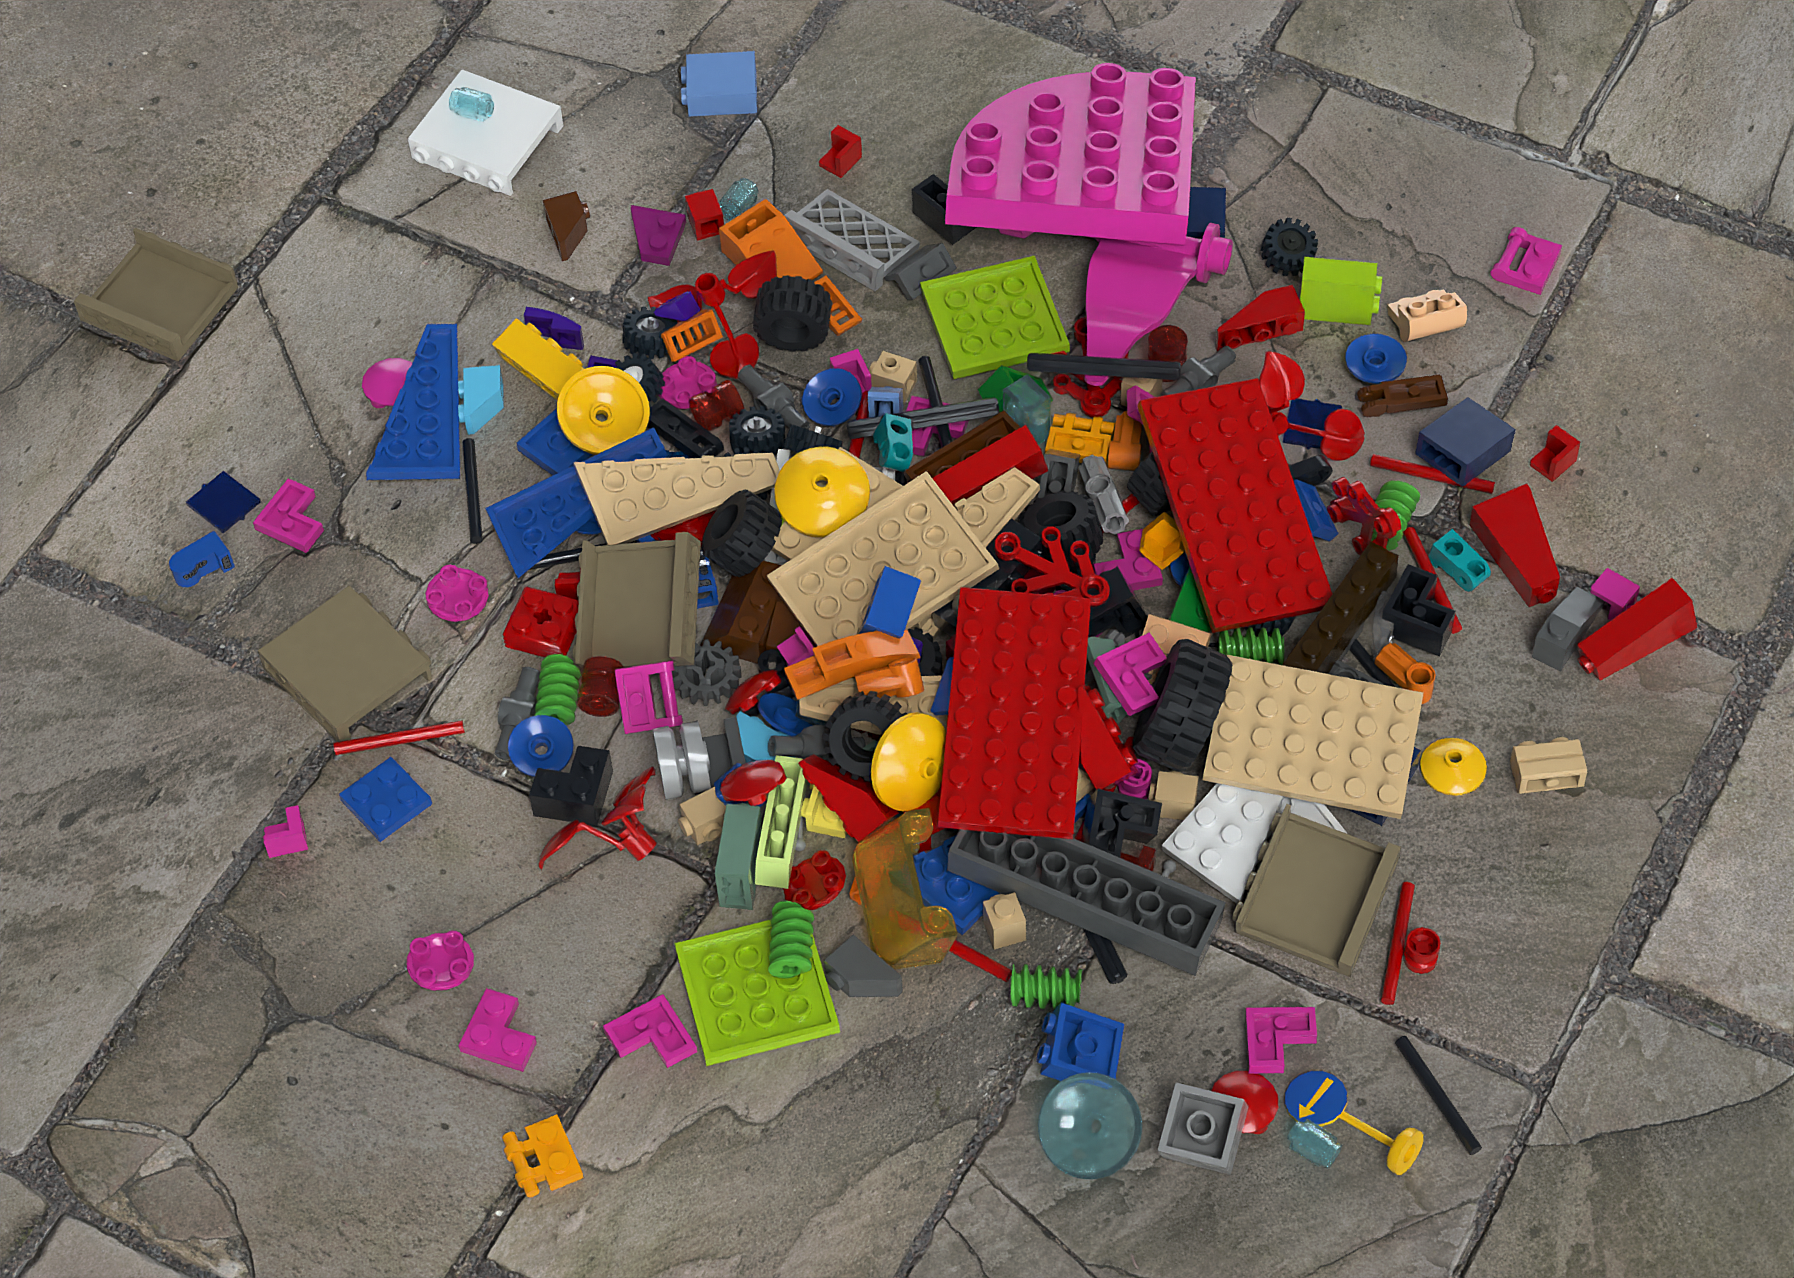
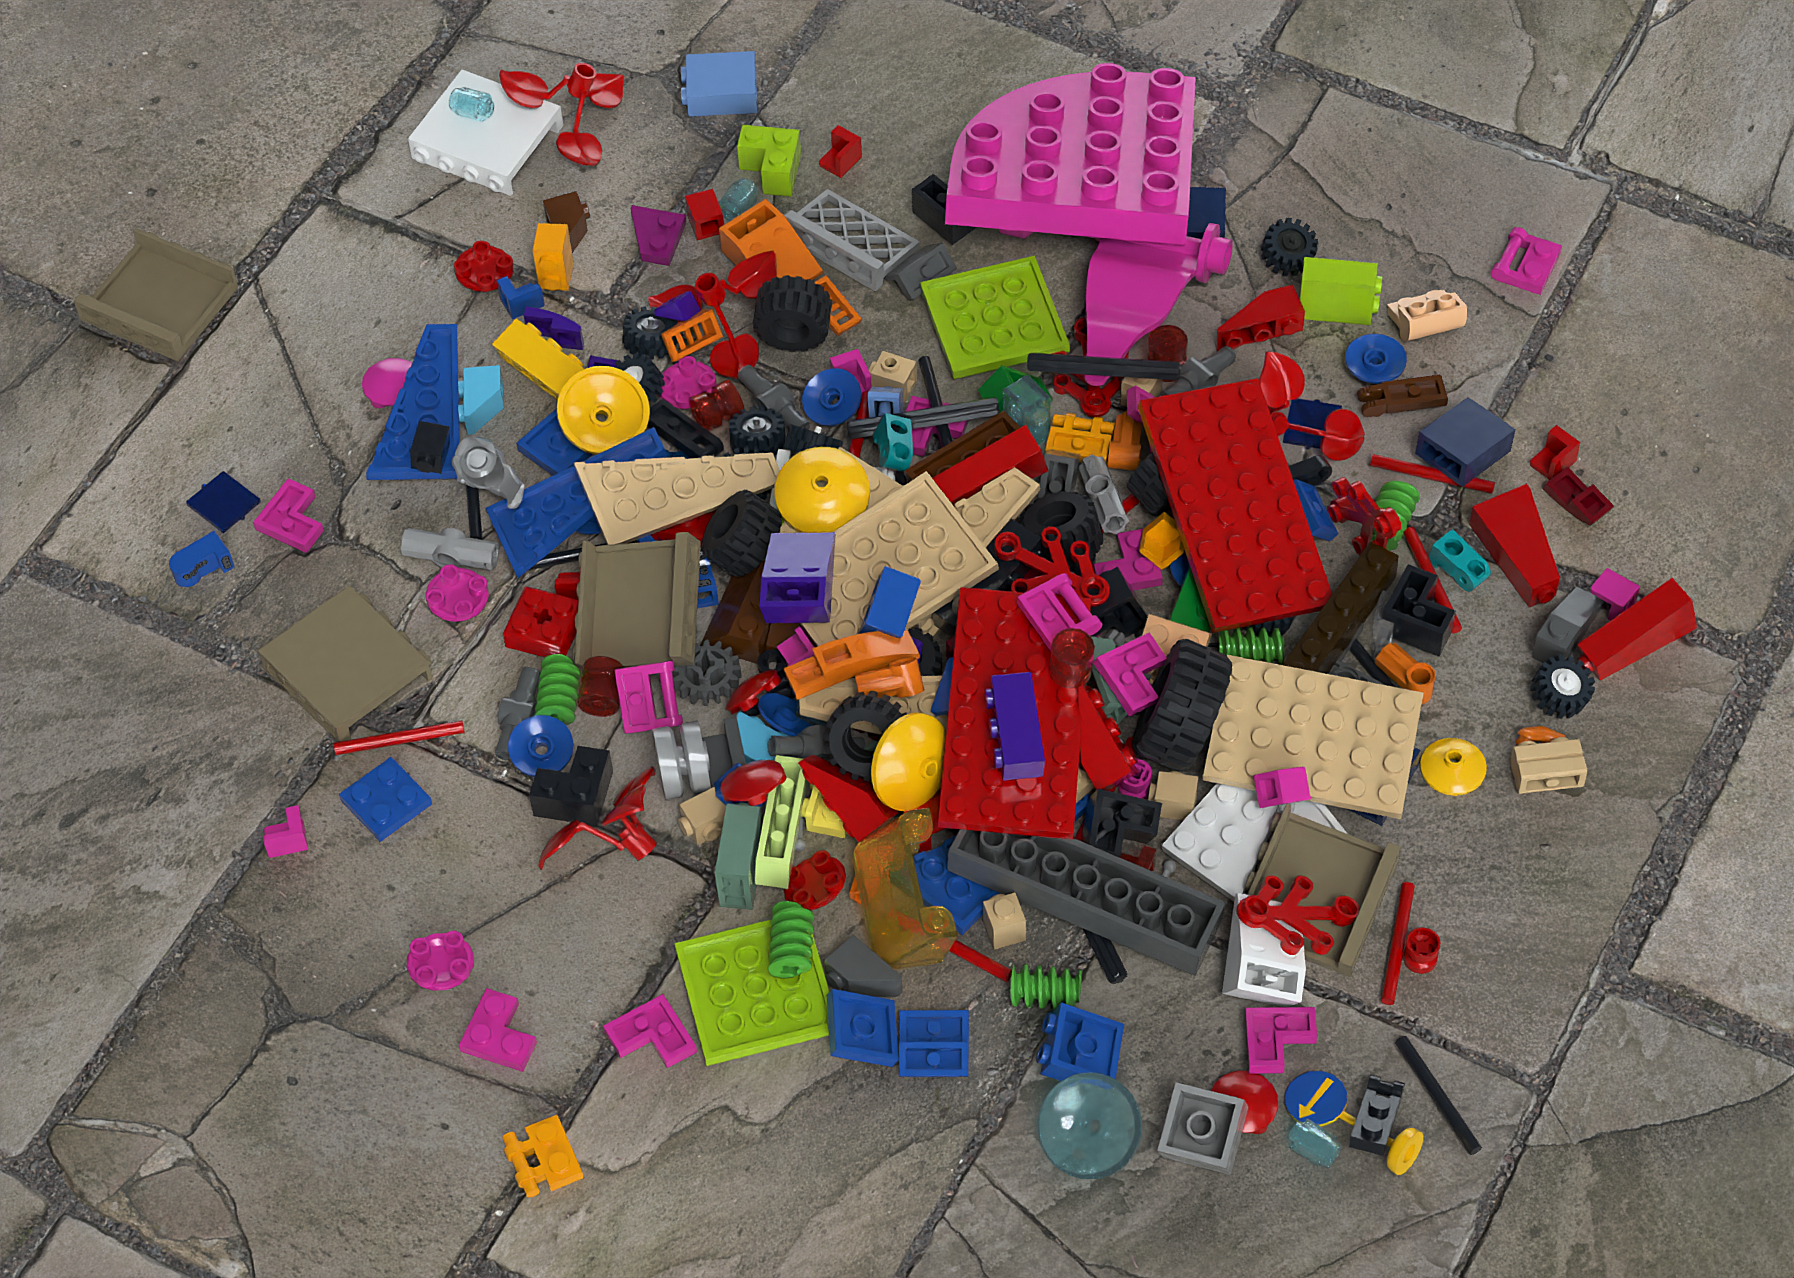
none -> light grey piece [401,528,500,570]
none -> black brick [410,421,450,474]
none -> light grey hair [451,437,525,509]
none -> red dish [454,240,513,292]
none -> blue panel [496,276,545,320]
none -> red plant [499,63,624,166]
none -> light orange brick [532,223,574,291]
none -> lime brick [737,125,801,197]
none -> dark purple slope [759,532,836,623]
none -> blue plate [827,989,899,1067]
none -> blue slope [899,1010,969,1077]
none -> dark purple brick [985,672,1045,780]
none -> dark pink plate [1017,573,1103,653]
none -> clear red wheel [1049,628,1095,689]
none -> white slope [1222,893,1306,1007]
none -> red plant [1236,875,1360,955]
none -> dark pink panel [1253,766,1311,808]
none -> black plate [1349,1074,1405,1156]
none -> orange arm [1516,725,1566,746]
none -> black wheel [1530,655,1595,719]
none -> dark red slope [1542,467,1614,526]

